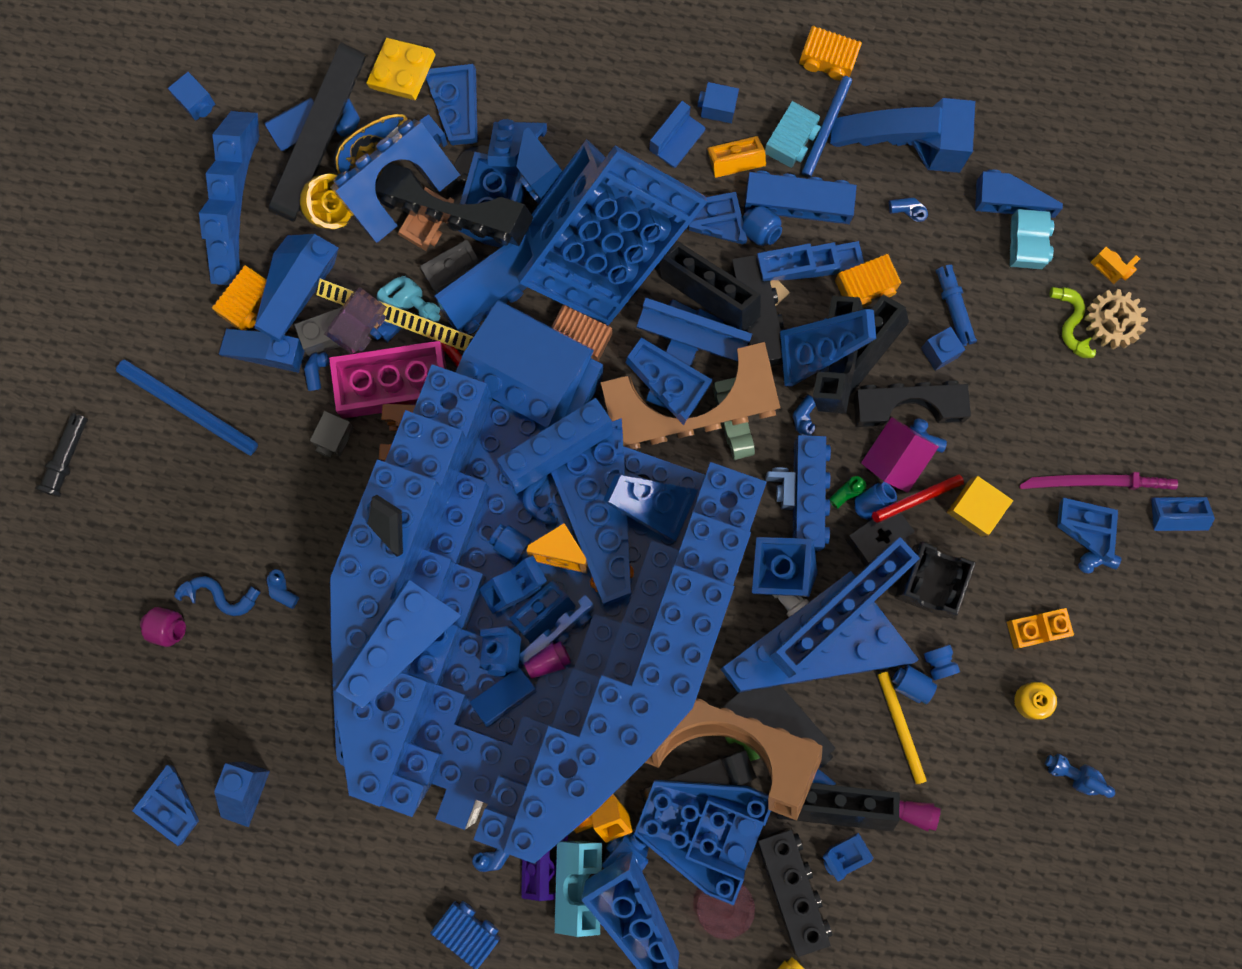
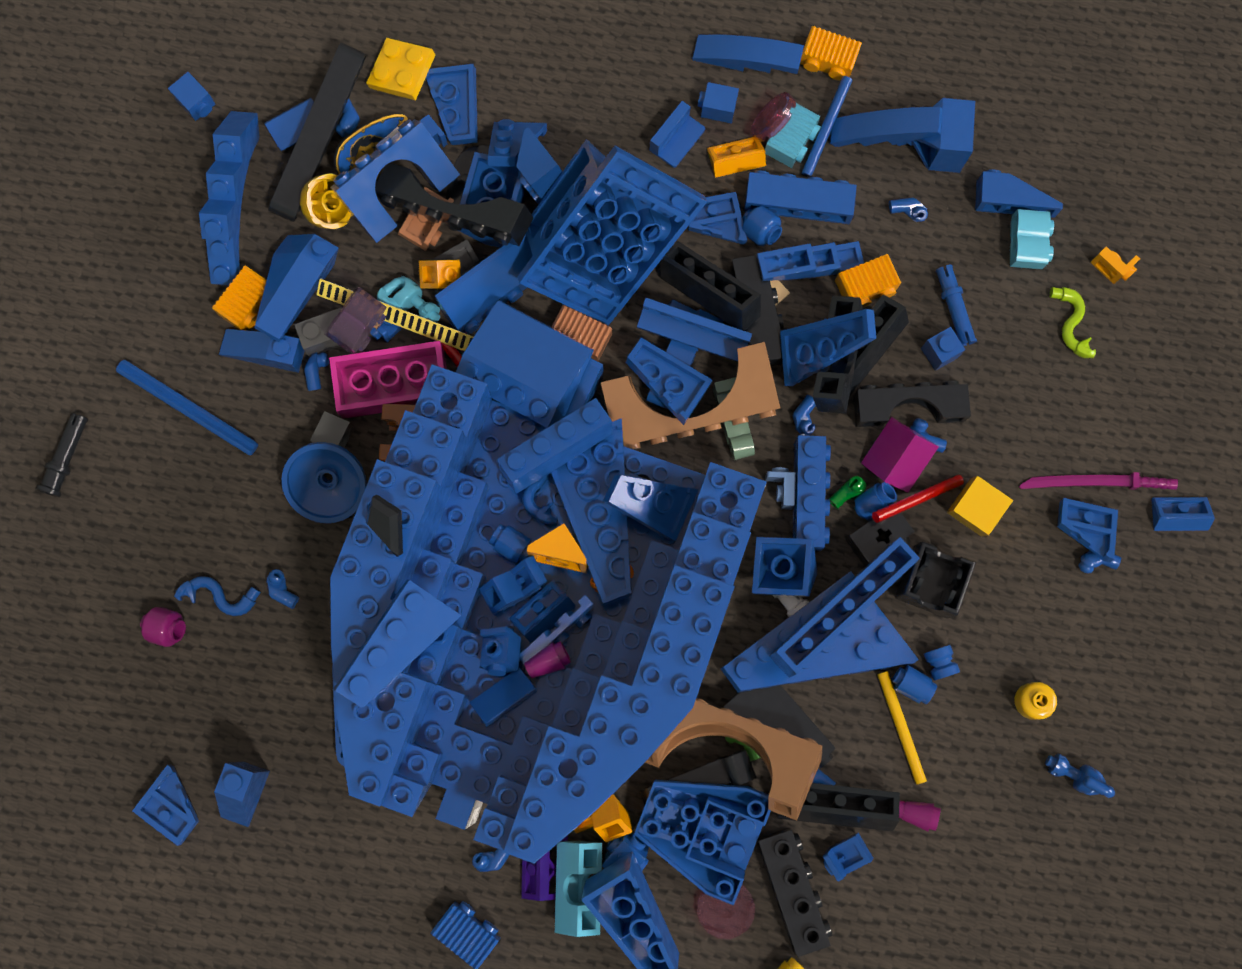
light orange slope [1007,608,1074,649] -> none
tan gear [1085,289,1148,349] -> none
none -> blue dish [281,442,367,523]
none -> light orange bracket [419,260,461,289]
none -> blue slope [692,35,804,74]
none -> clear pink tile [751,92,796,141]

